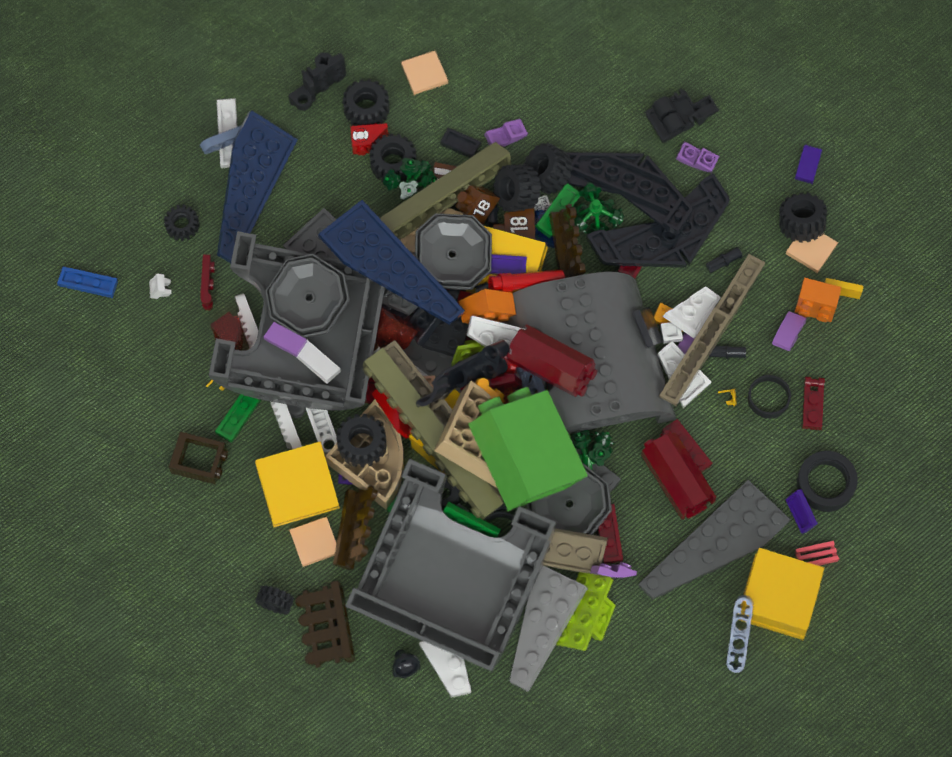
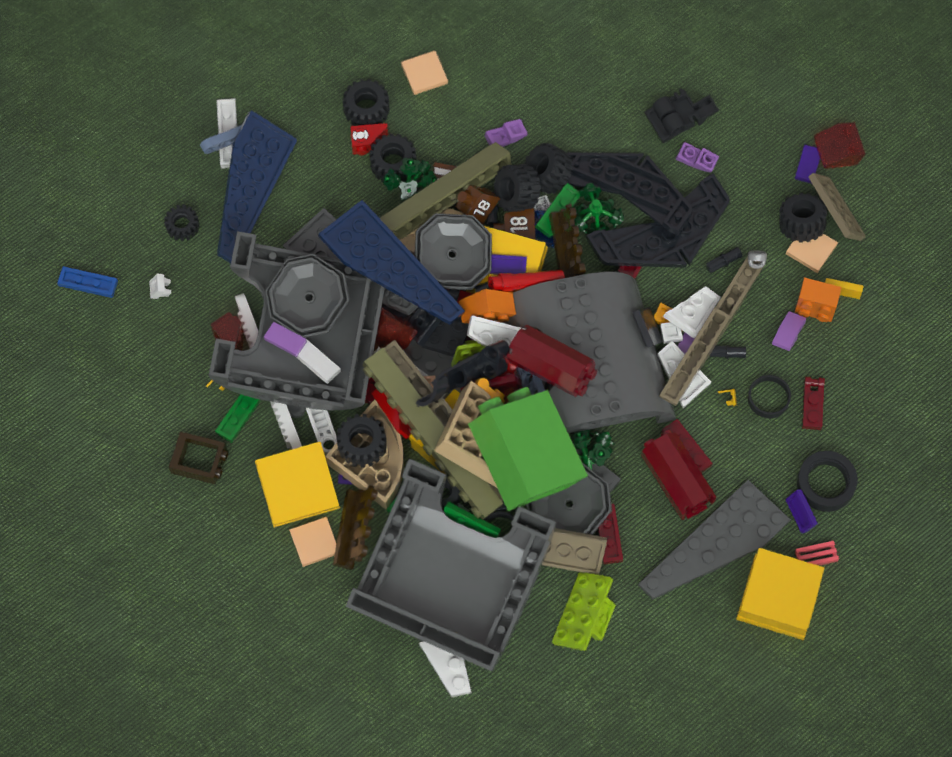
dark red plate [200,255,215,311] -> none
black tyre [255,585,294,615] -> none
black plate [288,53,346,111] -> none
dark brown fence [295,581,356,668] -> none
black piece [392,650,421,678] -> none
black tile [440,127,481,158] -> none
light grey wing [510,565,588,692] -> none
medium lavender slope [590,562,637,578] -> none
sand blue beam [727,595,753,673] -> none
none -> light grey tile [748,250,767,269]
none -> dark tan tile [808,173,866,241]
none -> clear red slope [814,122,865,169]

